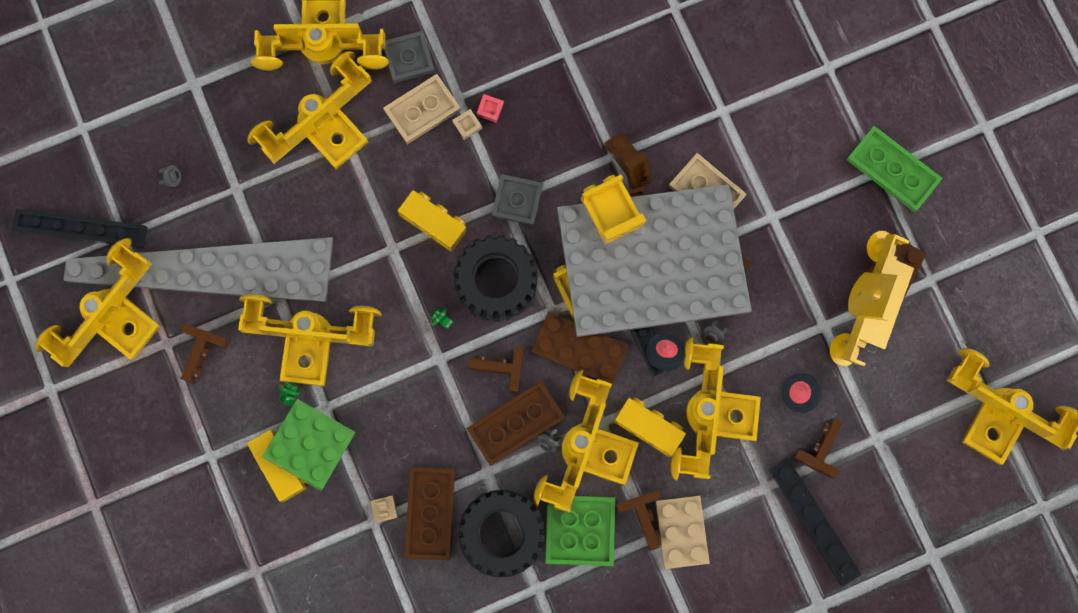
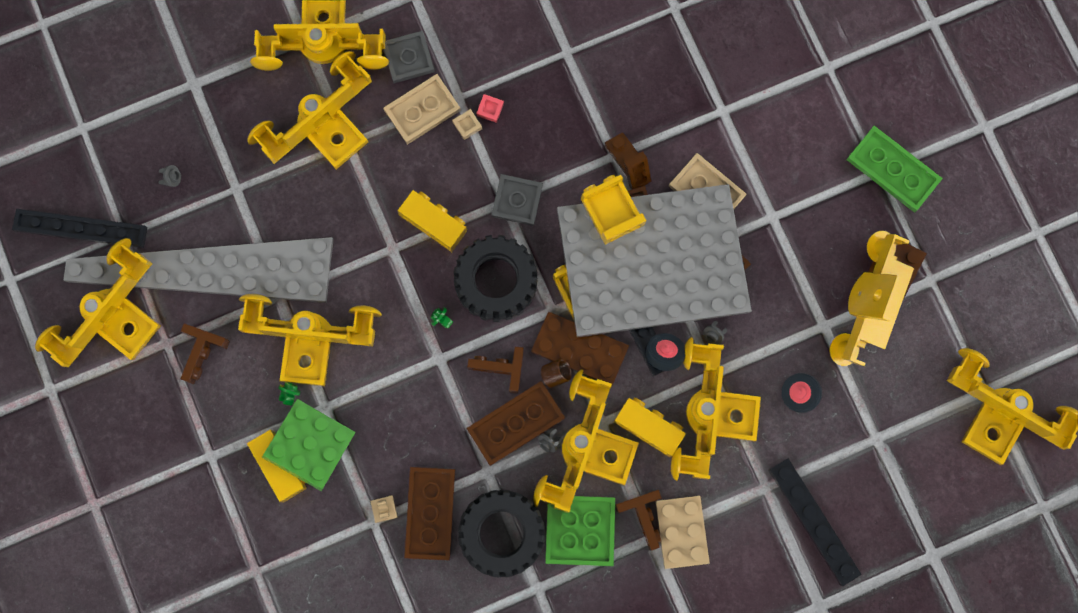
reddish brown bracket [792,418,843,479] -> none
none -> reddish brown piece [541,359,572,388]

